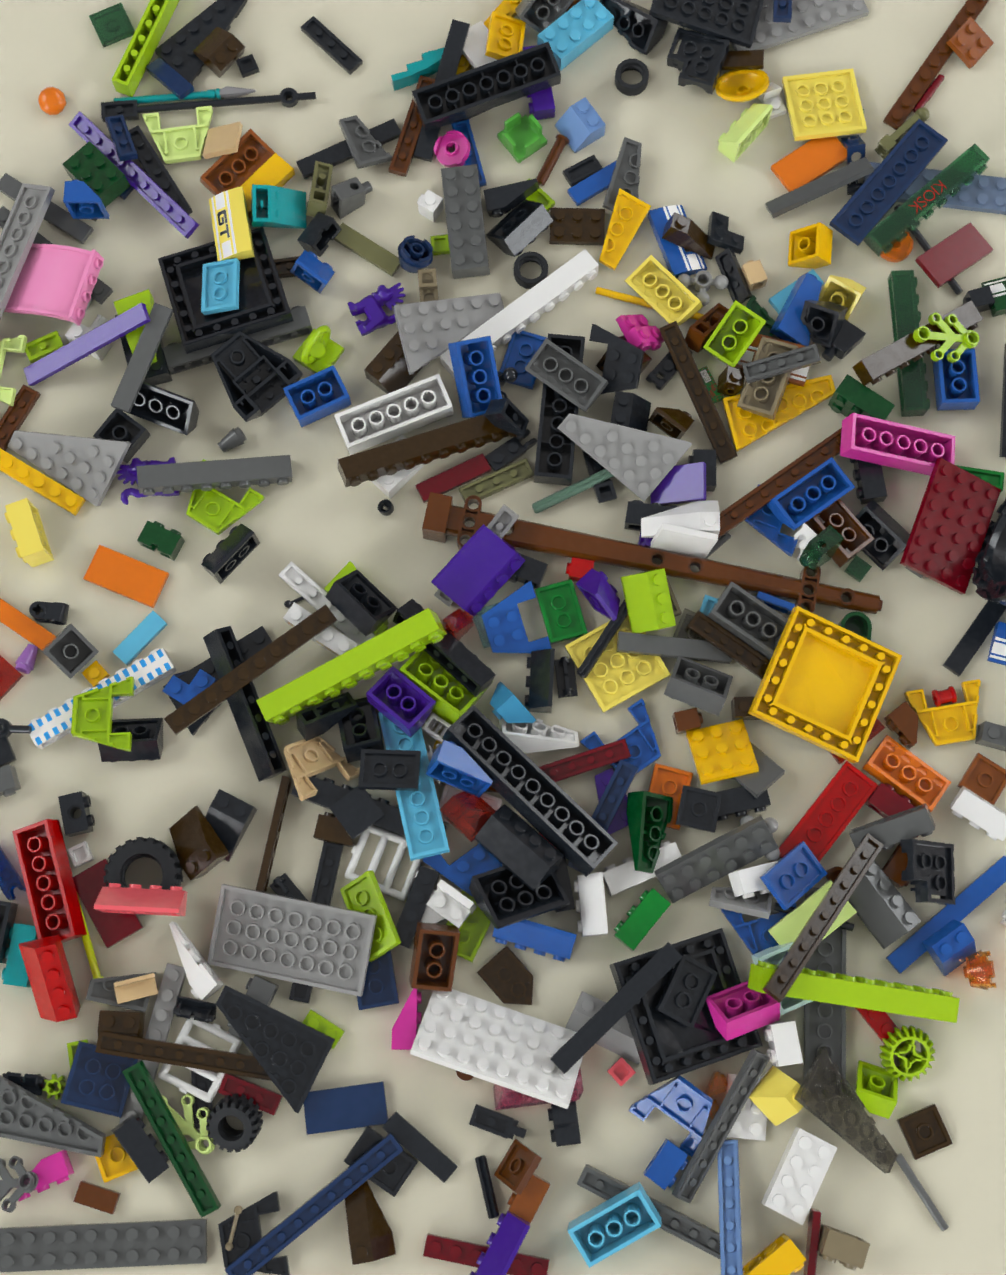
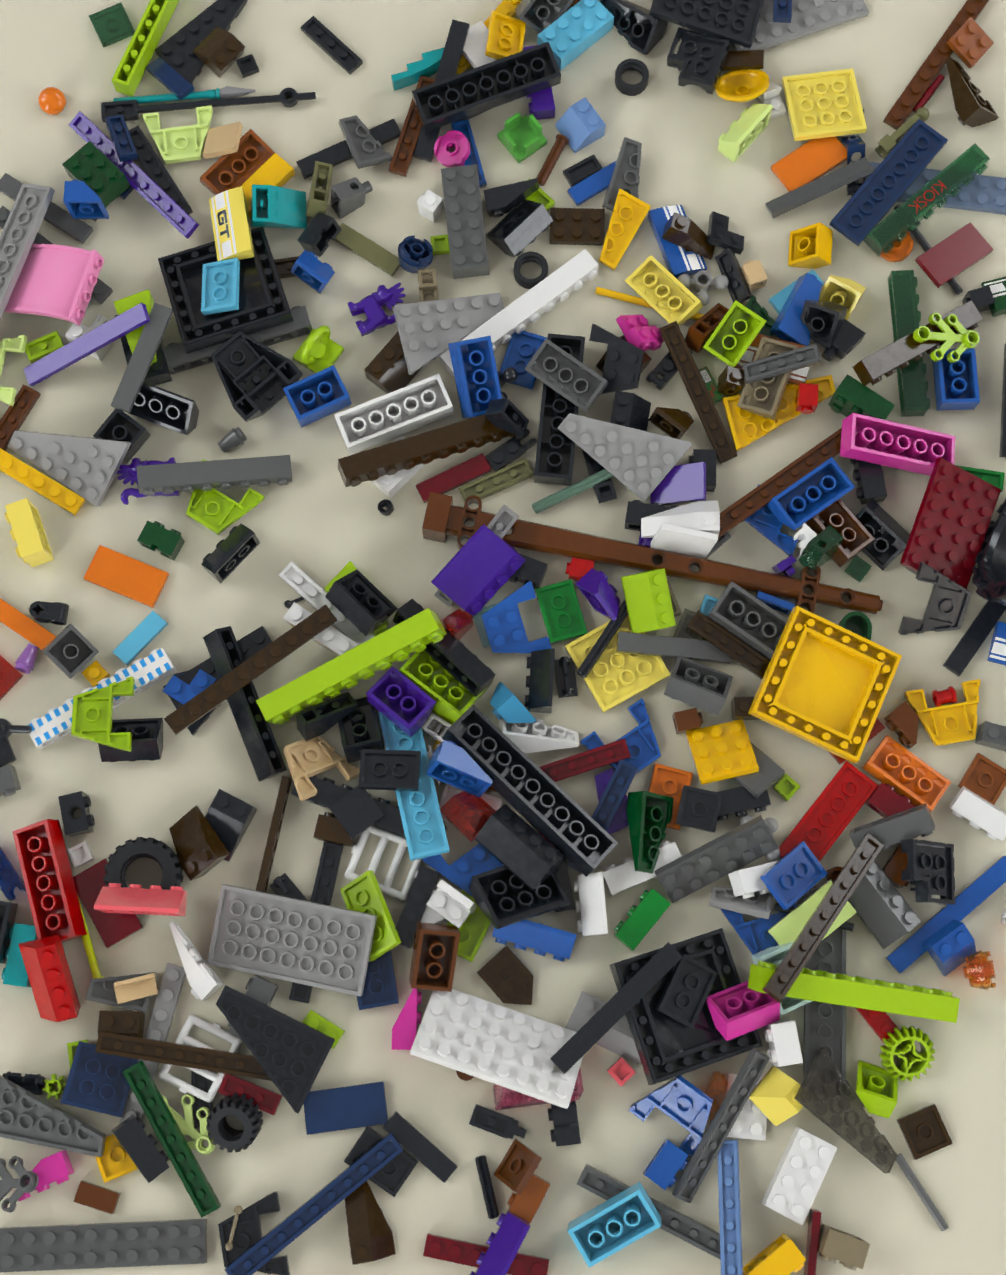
black hinge [173,996,217,1023] -> none
none -> dark purple tile [772,555,796,577]
none -> lime tile [772,774,801,801]
none -> red brick [796,383,818,414]
none -> black wing [898,562,972,635]
none -> dark brown wedge [946,56,999,128]

